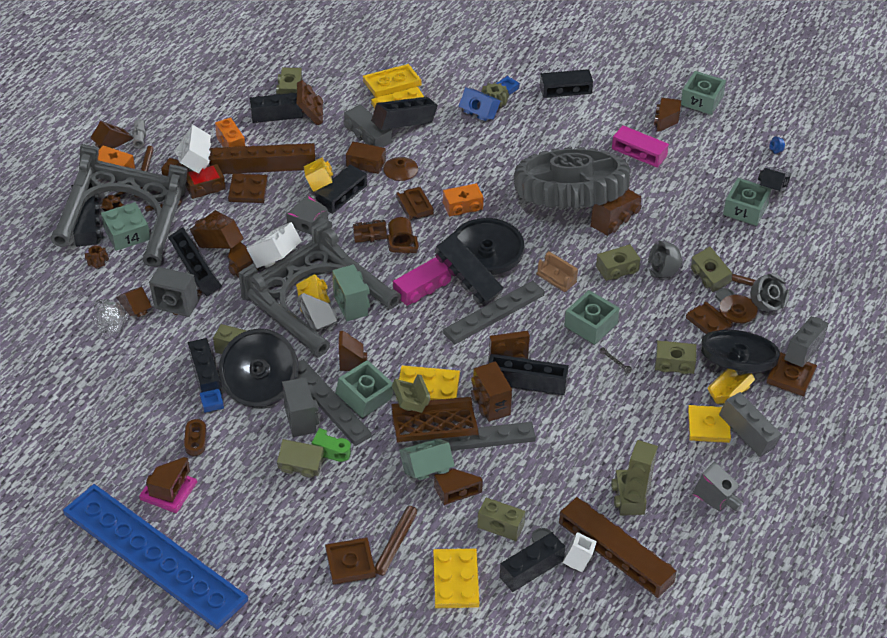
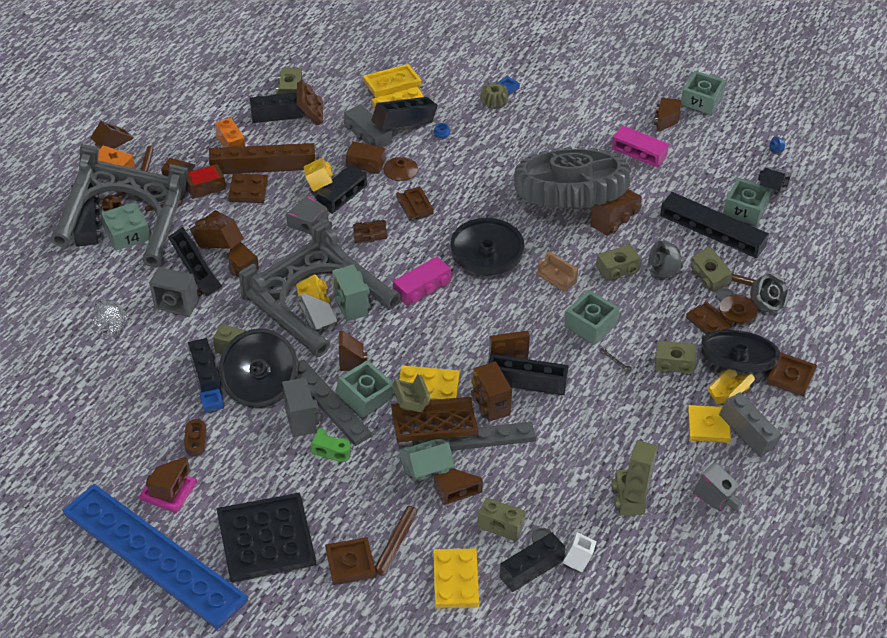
reddish brown gear [84,245,109,268] -> none
reddish brown slope [116,286,152,318] -> none
light grey pin [132,119,146,149] -> none
white wedge [174,125,211,173] -> none
white wedge [247,222,302,268] -> none
olive brick [277,439,324,478] -> none
reddish brown piece [387,217,419,254] -> none
black brick [435,233,504,307] -> none
orange brick [443,183,484,217] -> none
dark grey plate [443,280,545,345] -> none
blue brick [459,87,501,121] -> none
black brick [539,69,593,98] -> none
reddish brown brick [559,497,677,598] -> none
dark grey brick [784,316,829,367] -> none
none -> black plate [216,492,317,582]
none -> blue plate [433,123,451,138]
none -> black brick [660,192,769,259]

